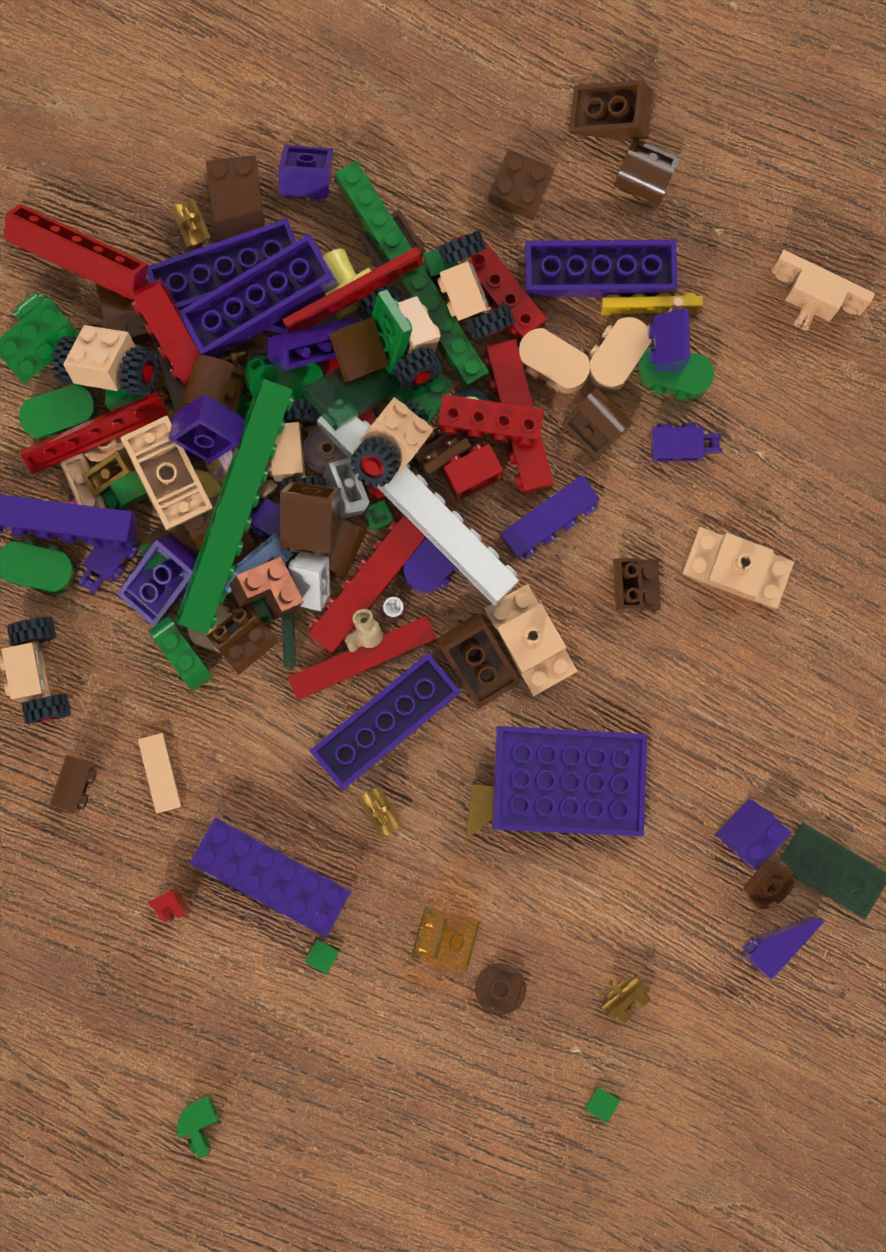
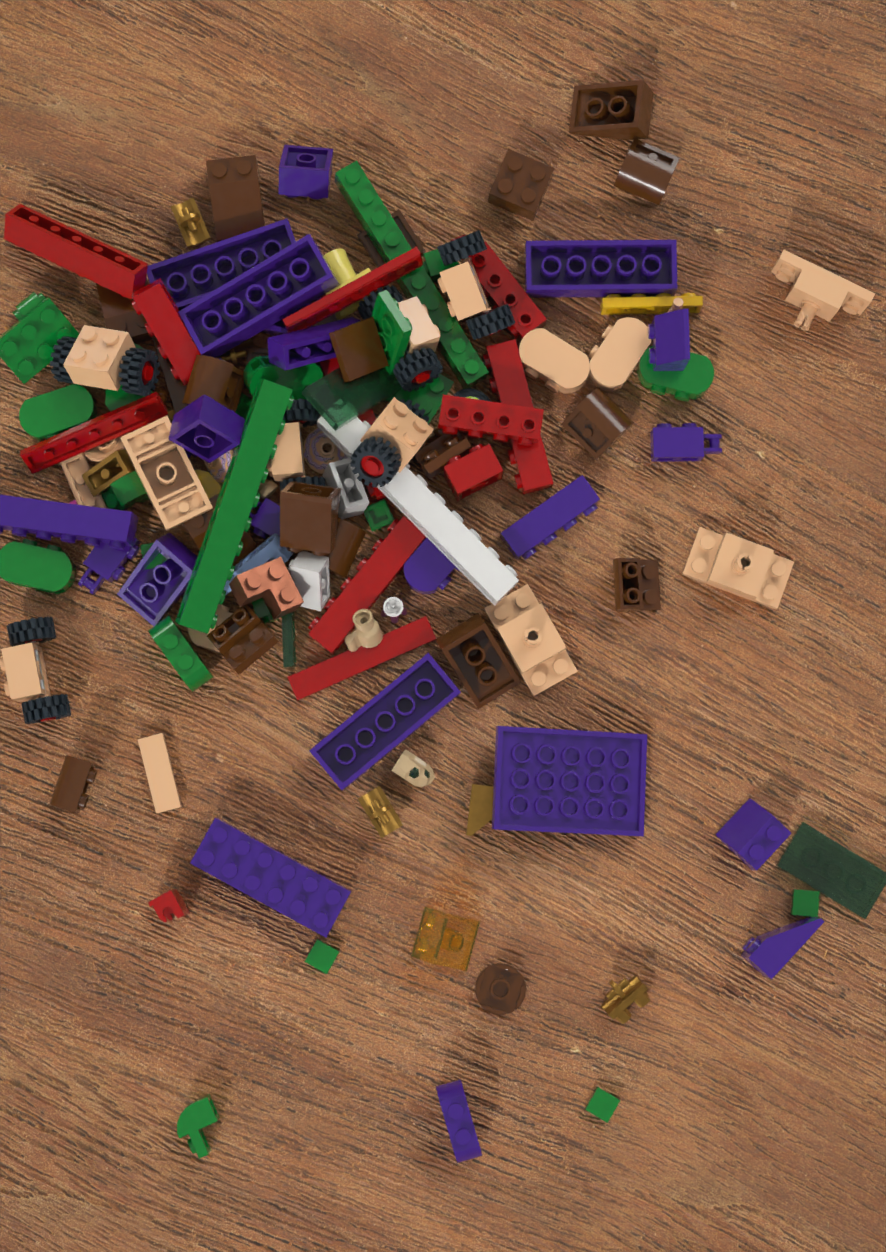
reddish brown plate [744,860,794,909] -> none
none -> tan rock [391,749,435,787]
none -> dark purple brick [436,1079,483,1163]
none -> green tile [791,889,820,917]

